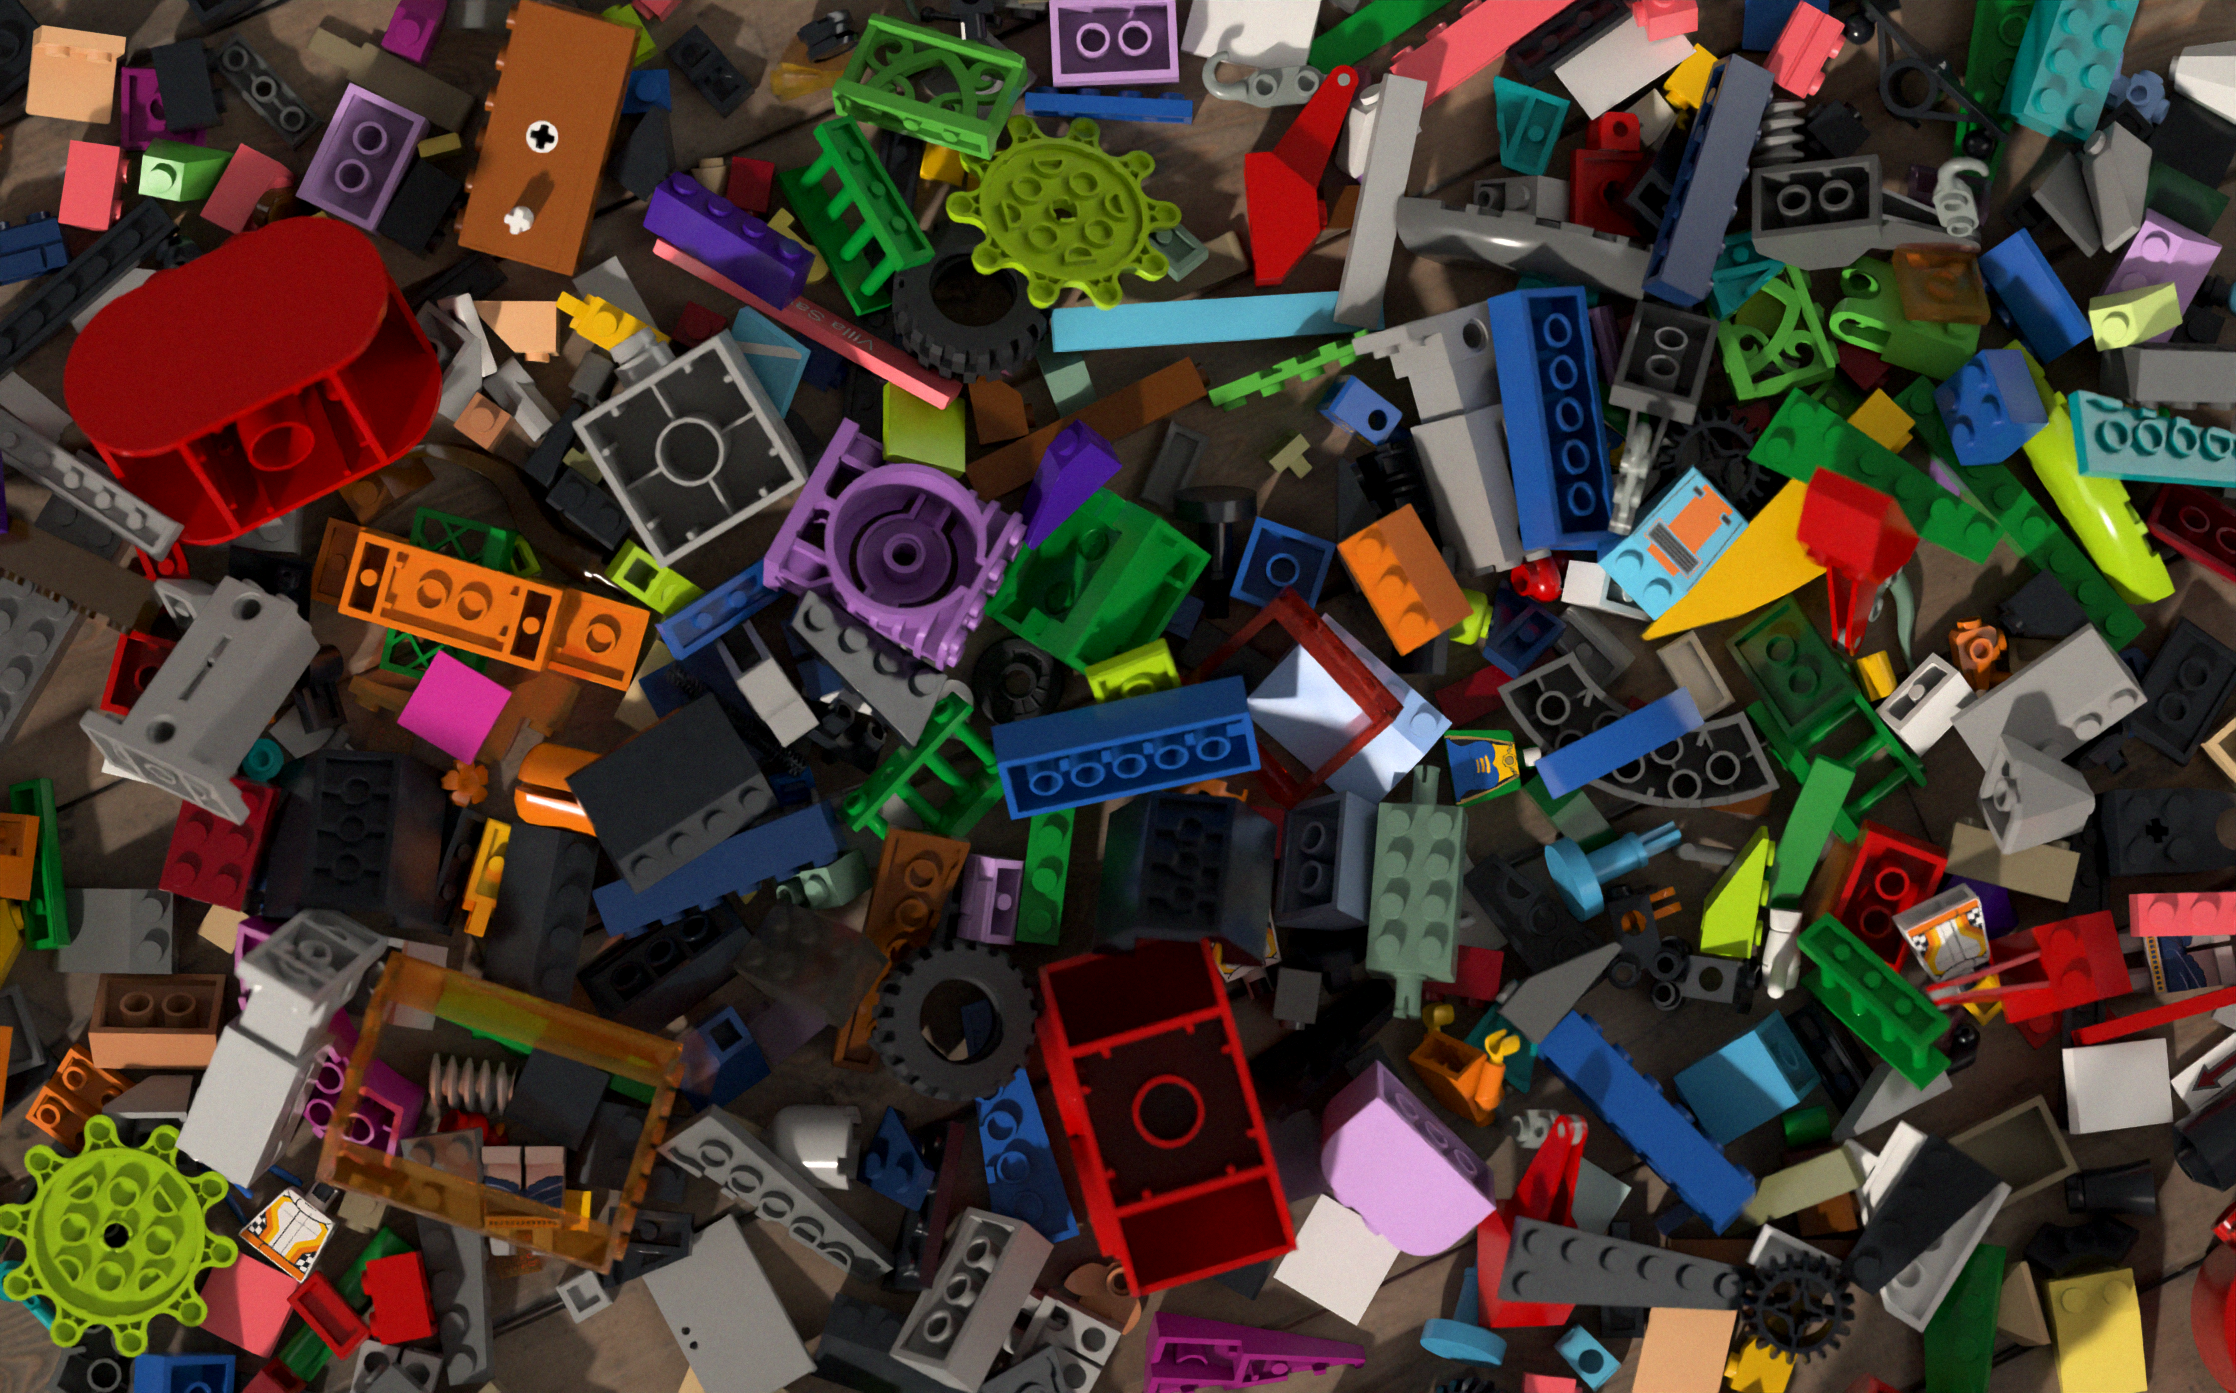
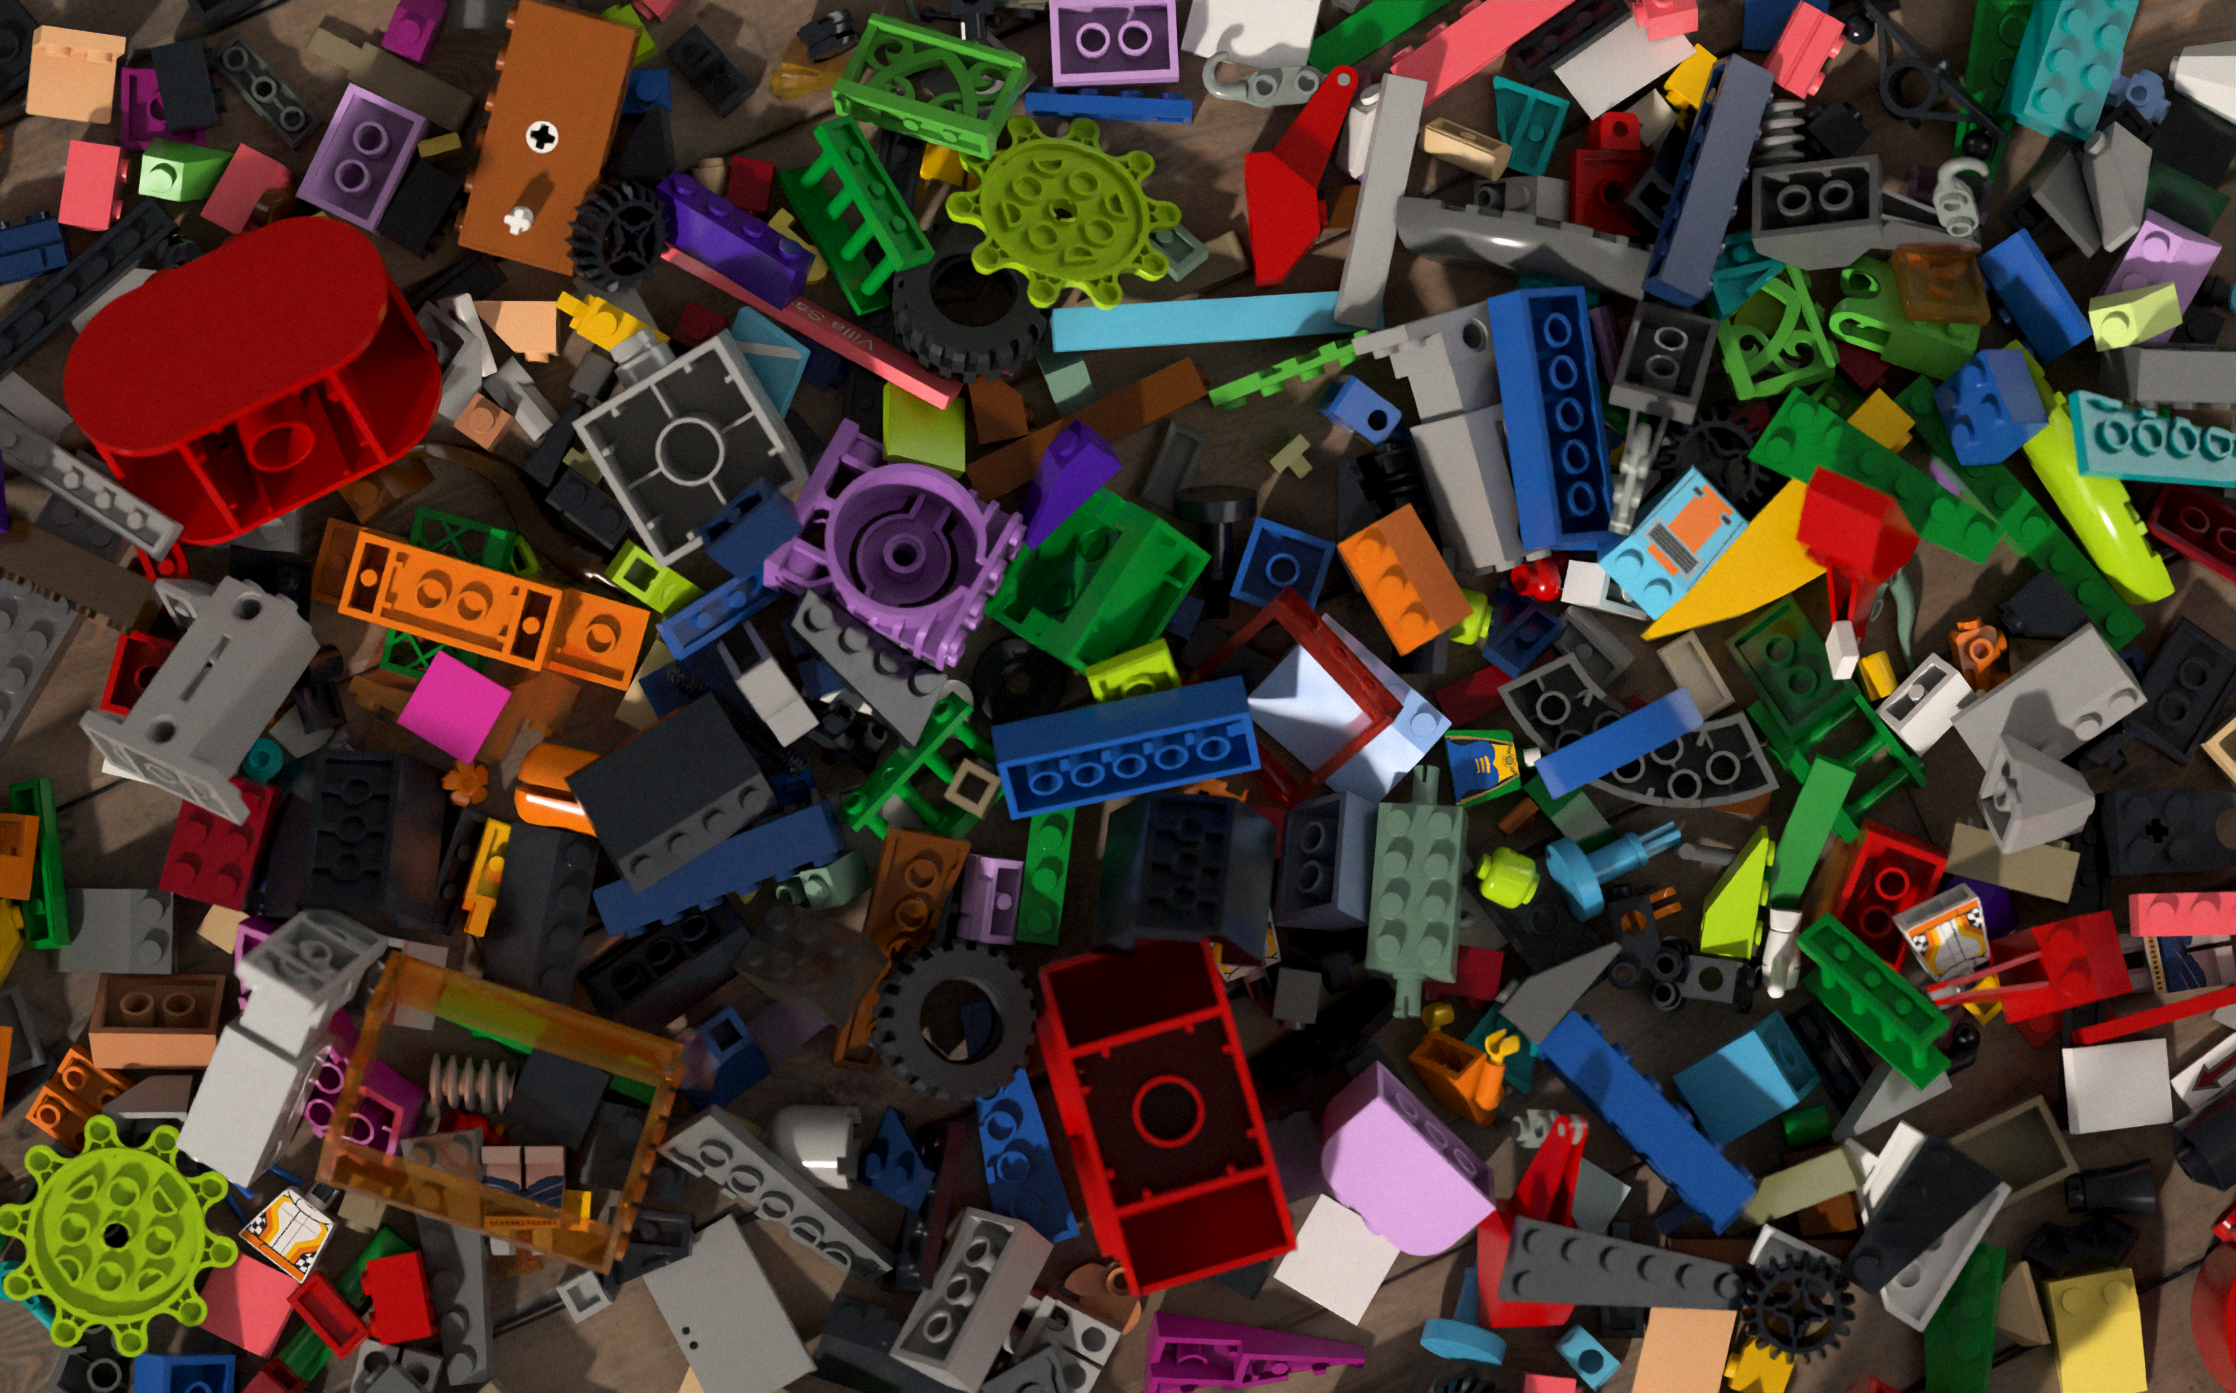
none -> black gear [564,179,672,293]
none -> dark blue brick [698,476,803,580]
none -> dark tan brick [944,758,1003,820]
none -> tan brick [1418,117,1512,182]
none -> lime head [1474,847,1540,909]
none -> reddish brown tile [1496,797,1539,837]
none -> white tile [1825,620,1859,680]

